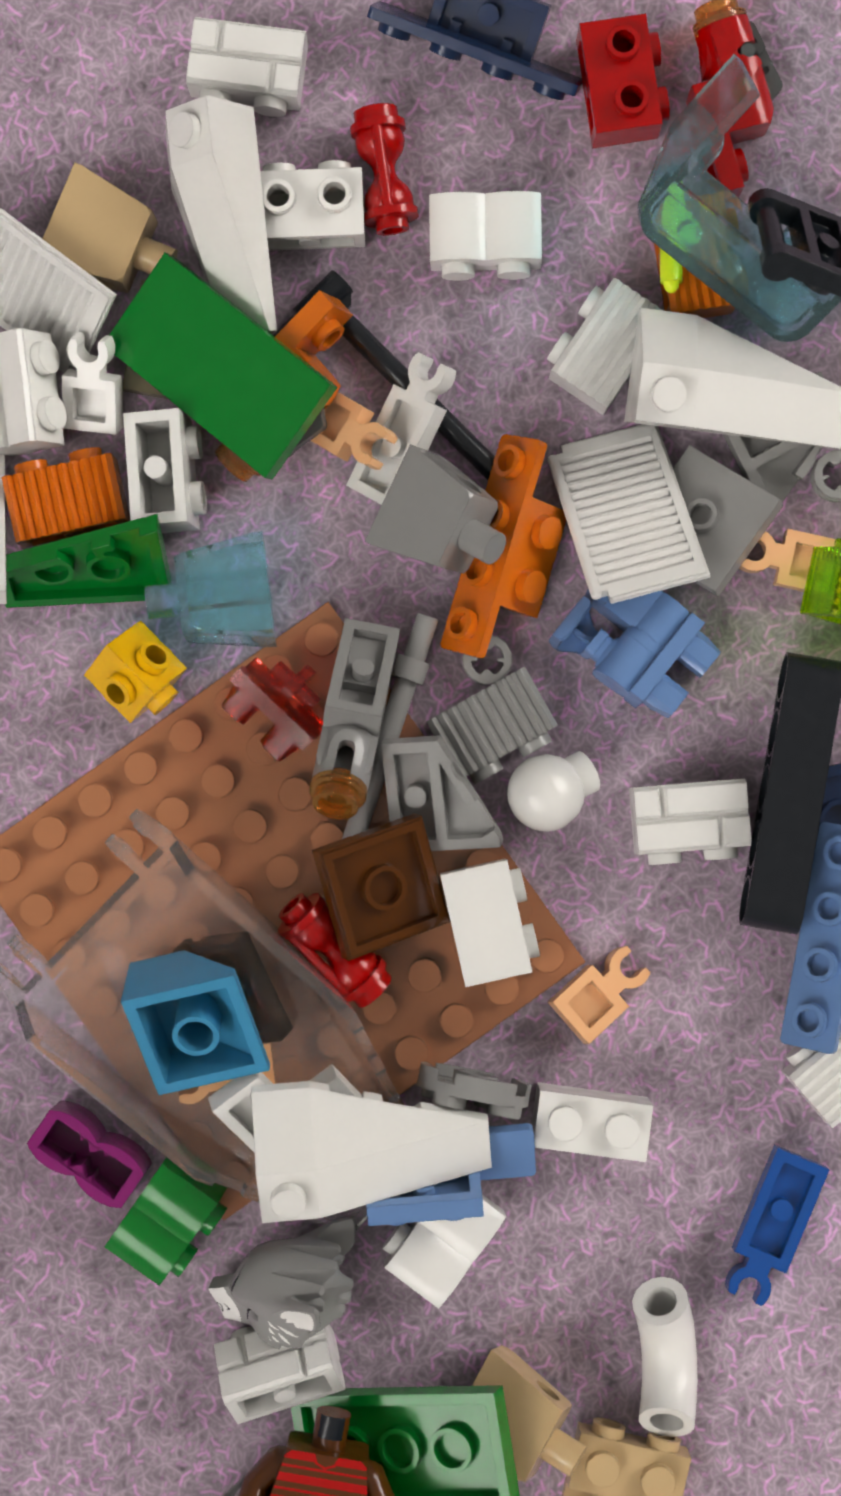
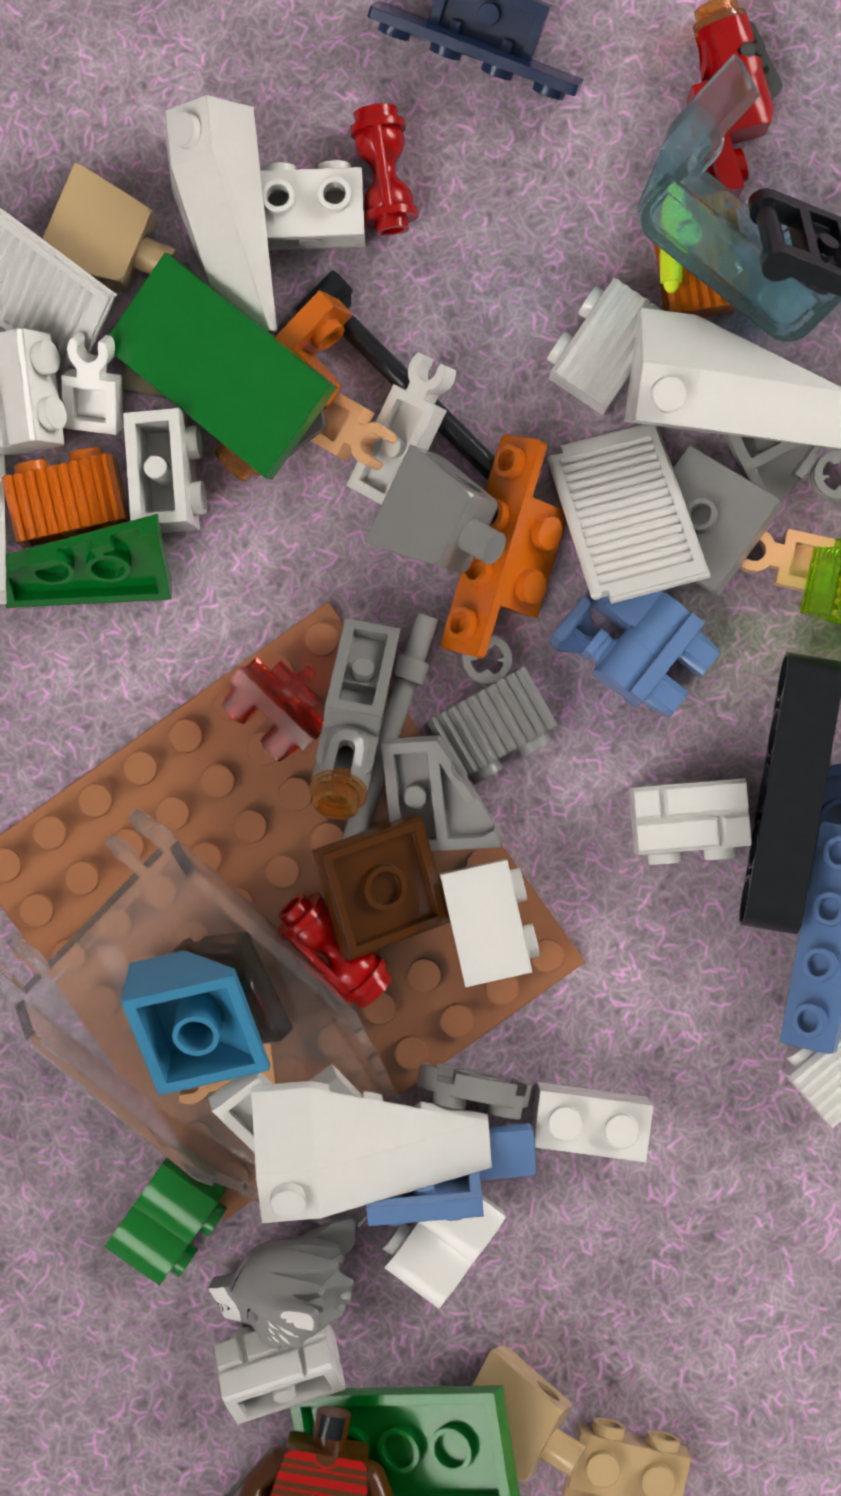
magenta brick [27,1101,152,1208] -> none
yellow brick [84,620,187,723] -> none
clear light blue torso [145,531,277,647] -> none
white brick [186,17,308,117] -> none
white brick [429,191,542,281] -> none
white piece [507,751,600,832] -> none
light nougat plate [547,946,650,1044] -> none
red brick [576,13,670,149] -> none
white cylinder [632,1277,698,1437] -> none
blue plate [725,1144,830,1306] -> none

